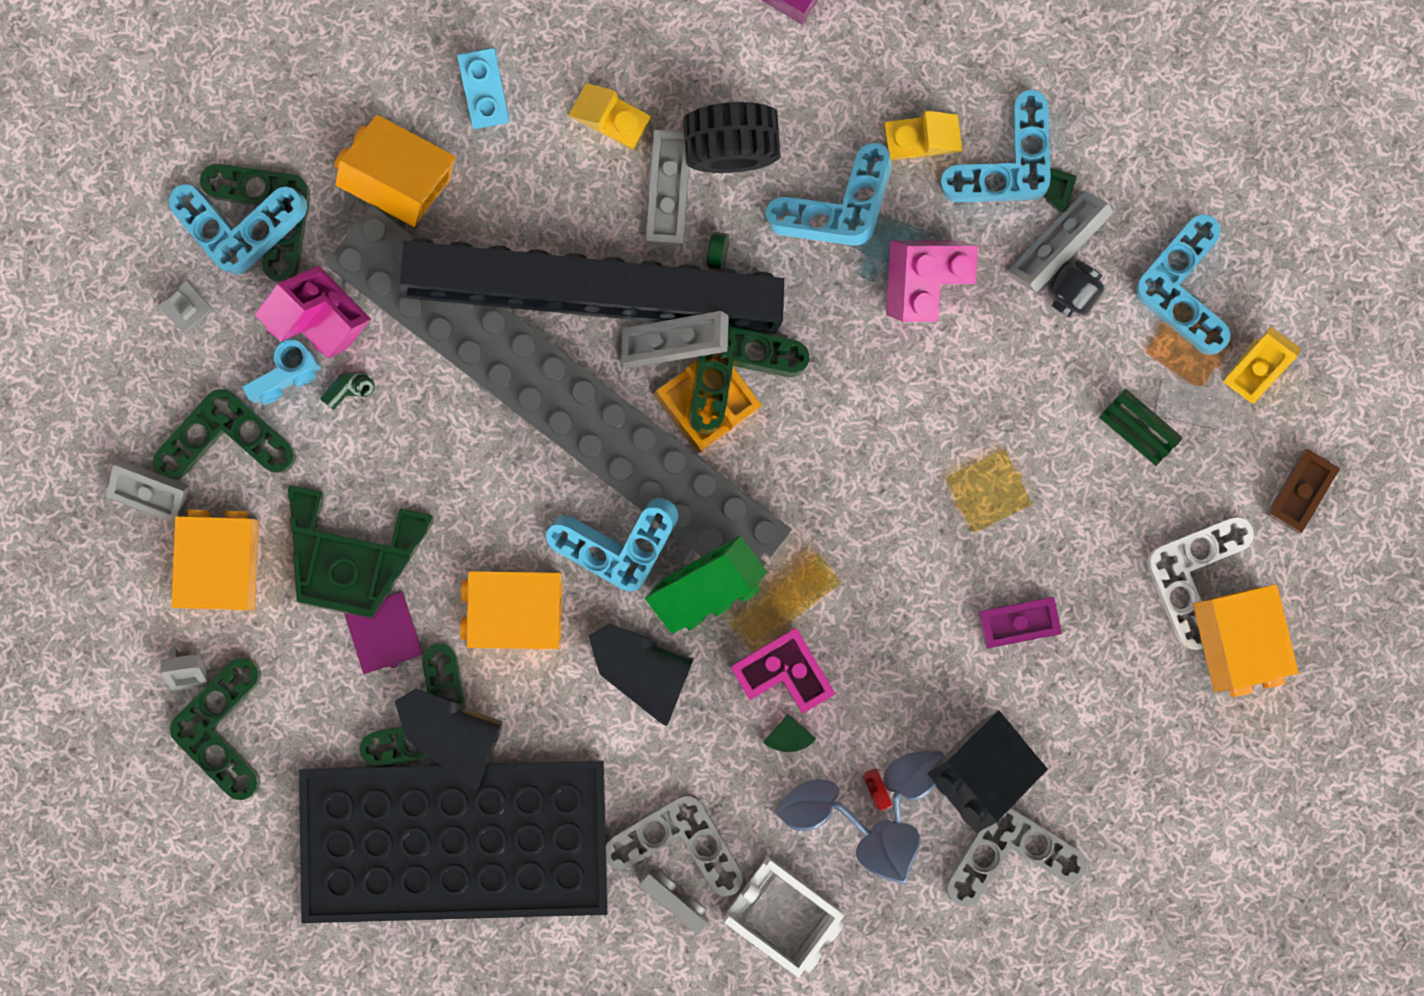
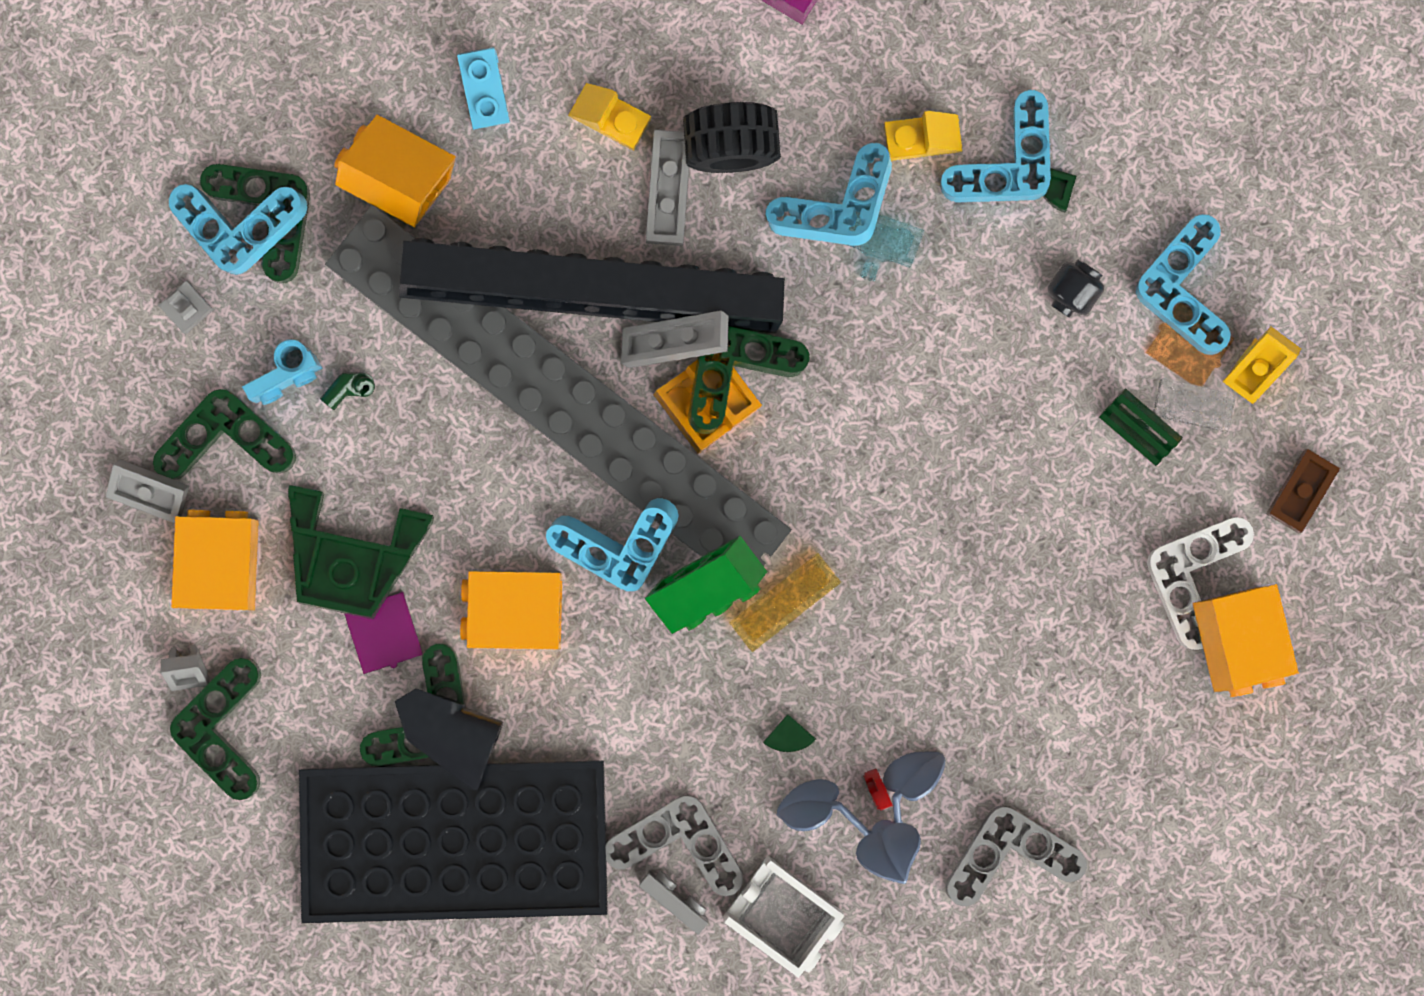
dark pink brick [254,266,371,359] -> none
black panel [588,623,694,726] -> none
dark green tile [707,232,729,270] -> none
dark pink brick [730,628,835,714] -> none
brick [886,240,978,322] -> none
black brick [927,710,1048,833] -> none
clear yellow piece [946,449,1032,533] -> none
magenta plate [978,597,1062,649] -> none
light grey plate [1007,191,1114,293] -> none

